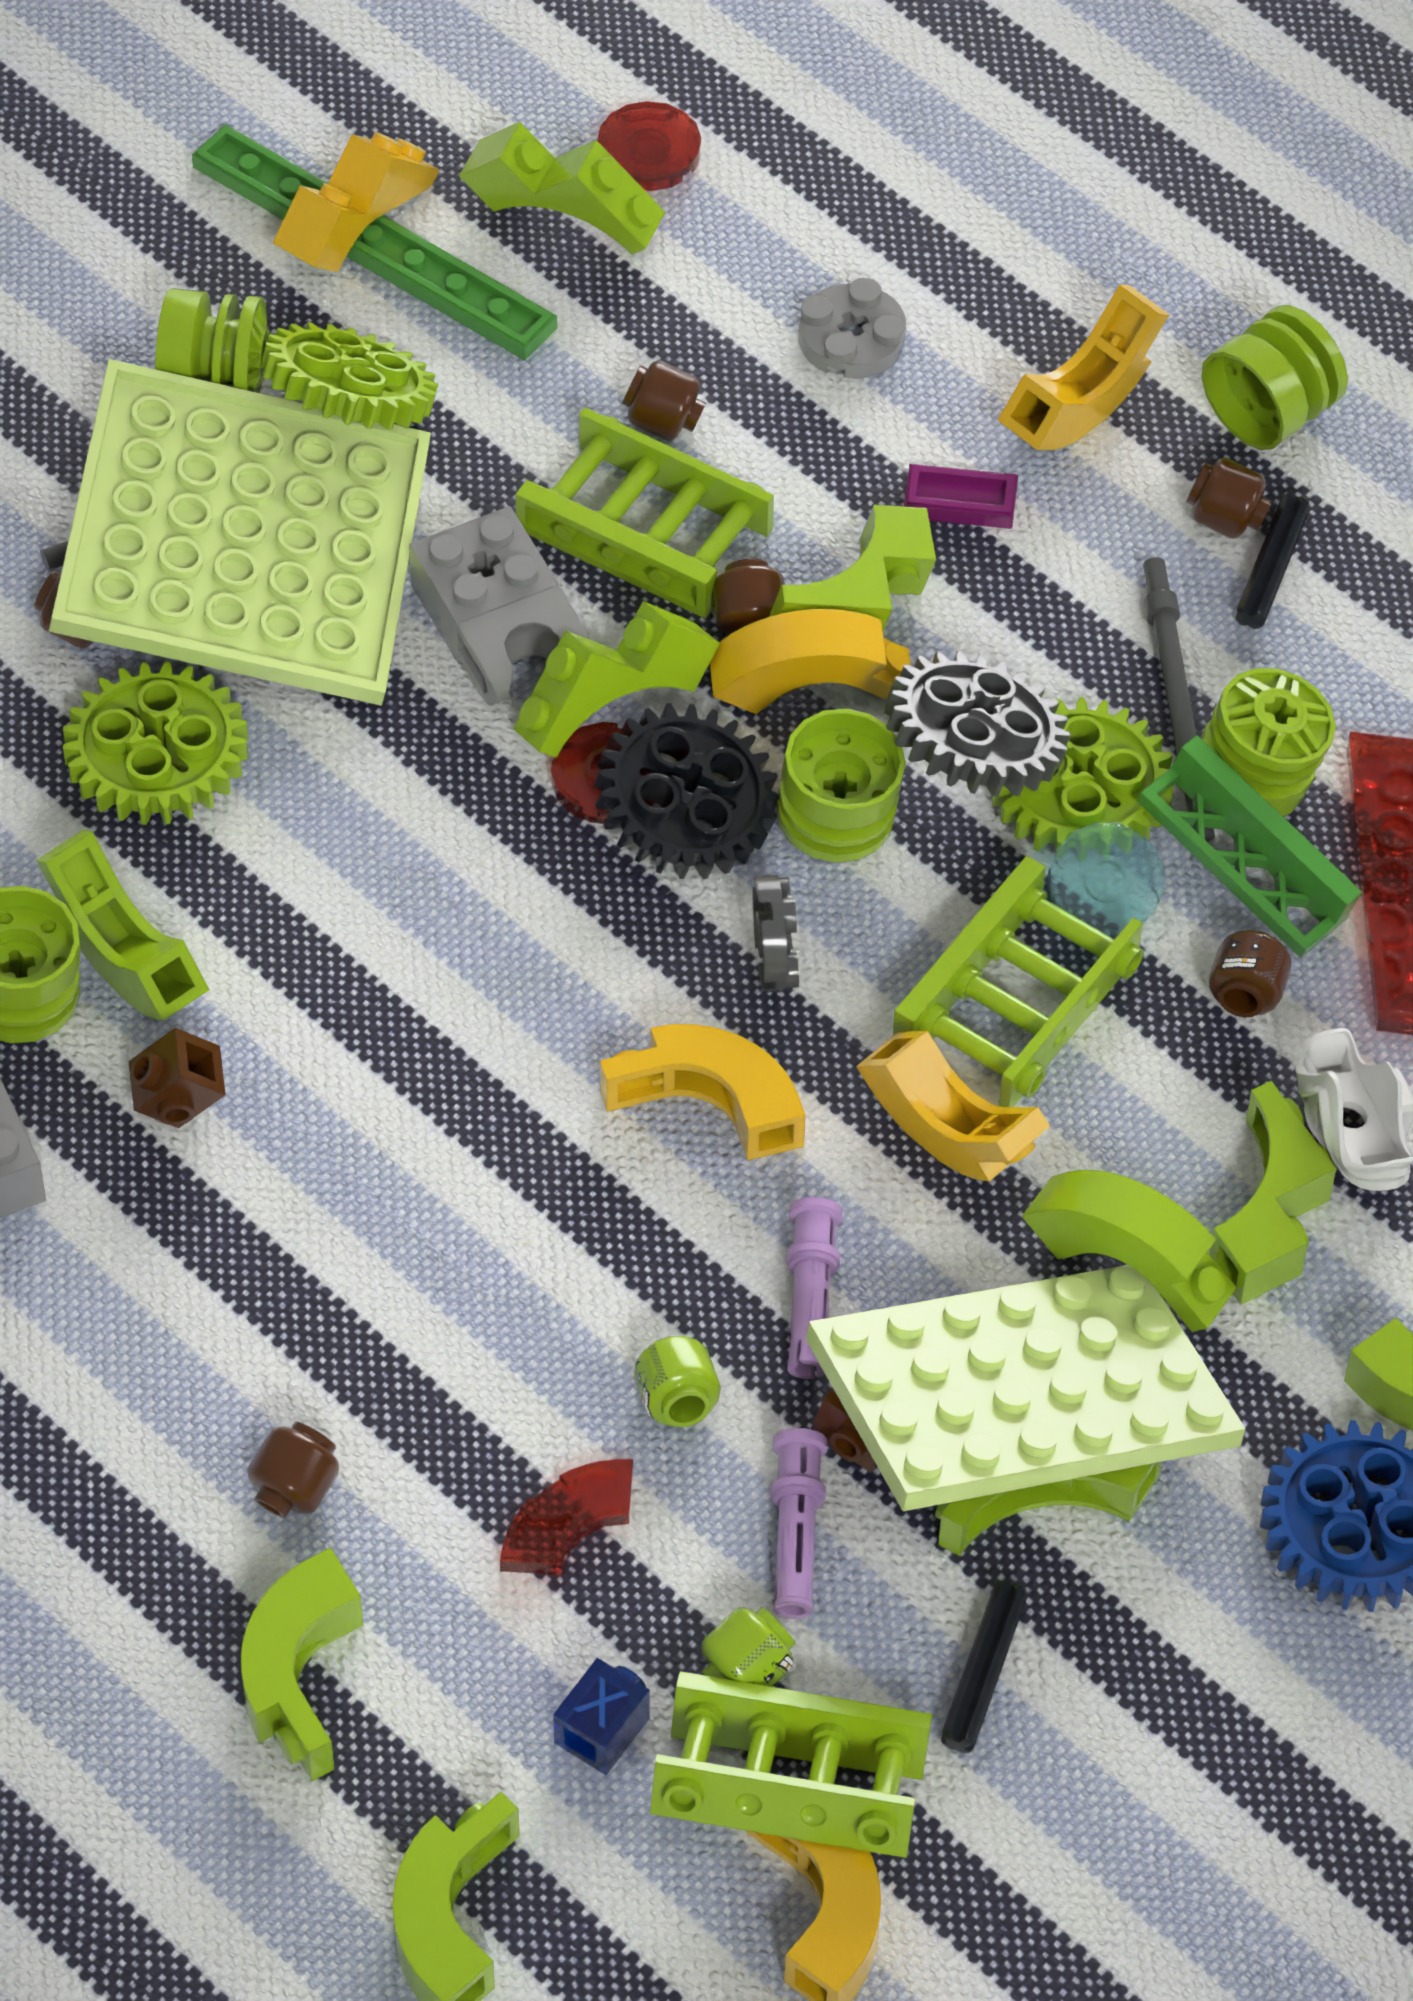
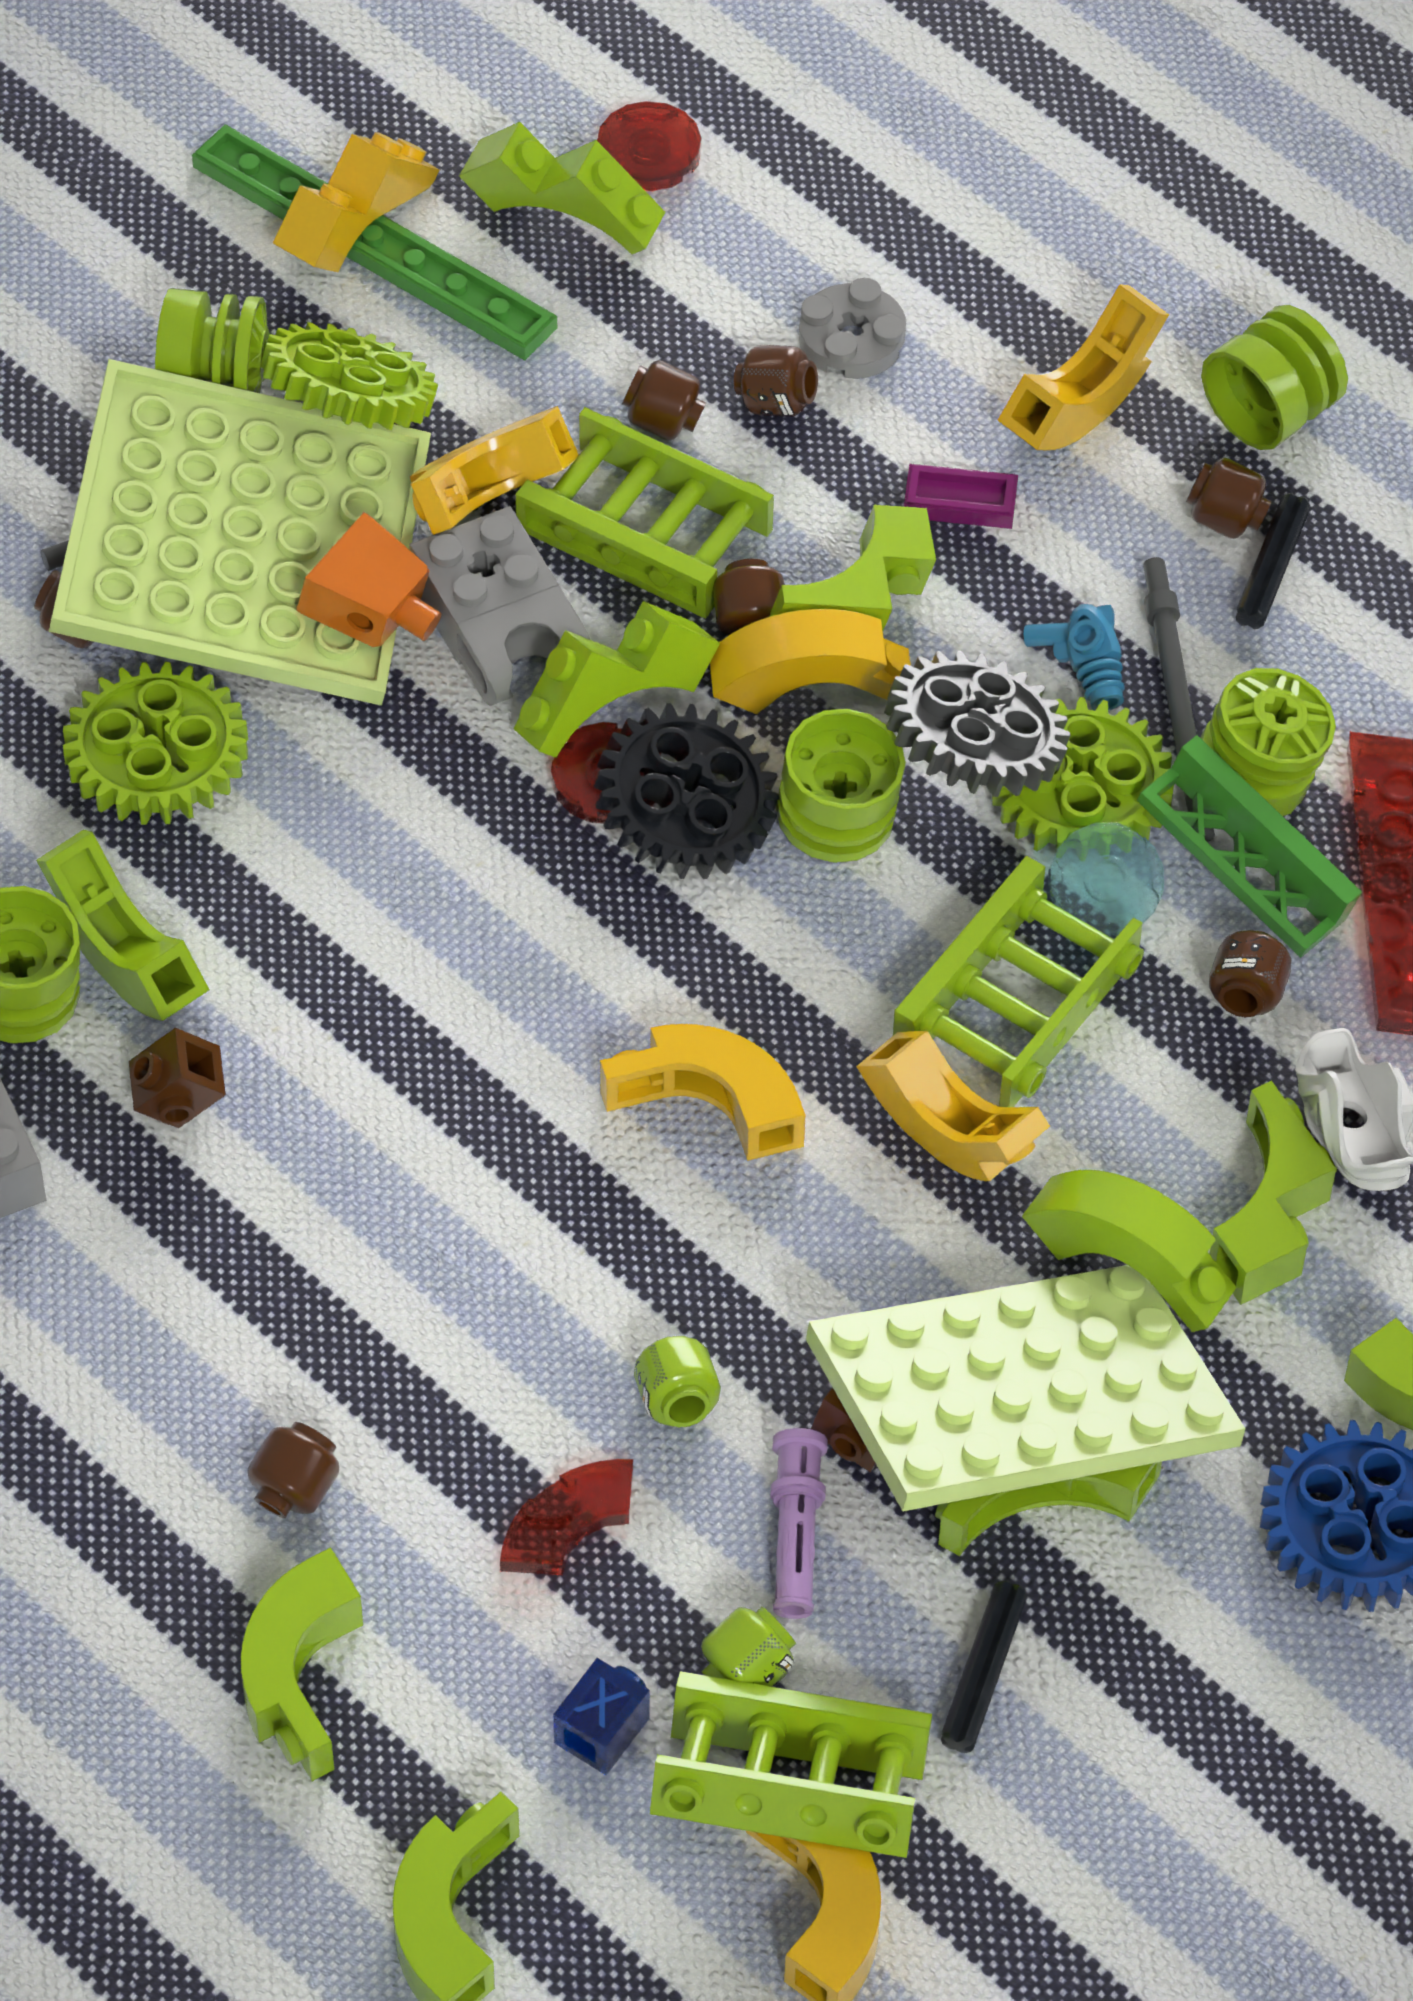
dark grey plate [752,874,799,993] -> none
lavender pin [786,1197,843,1379] -> none
none -> orange torso [296,512,442,647]
none -> yellow arch [409,406,579,535]
none -> reddish brown head [734,345,818,417]
none -> dark azure piece [1024,604,1125,711]

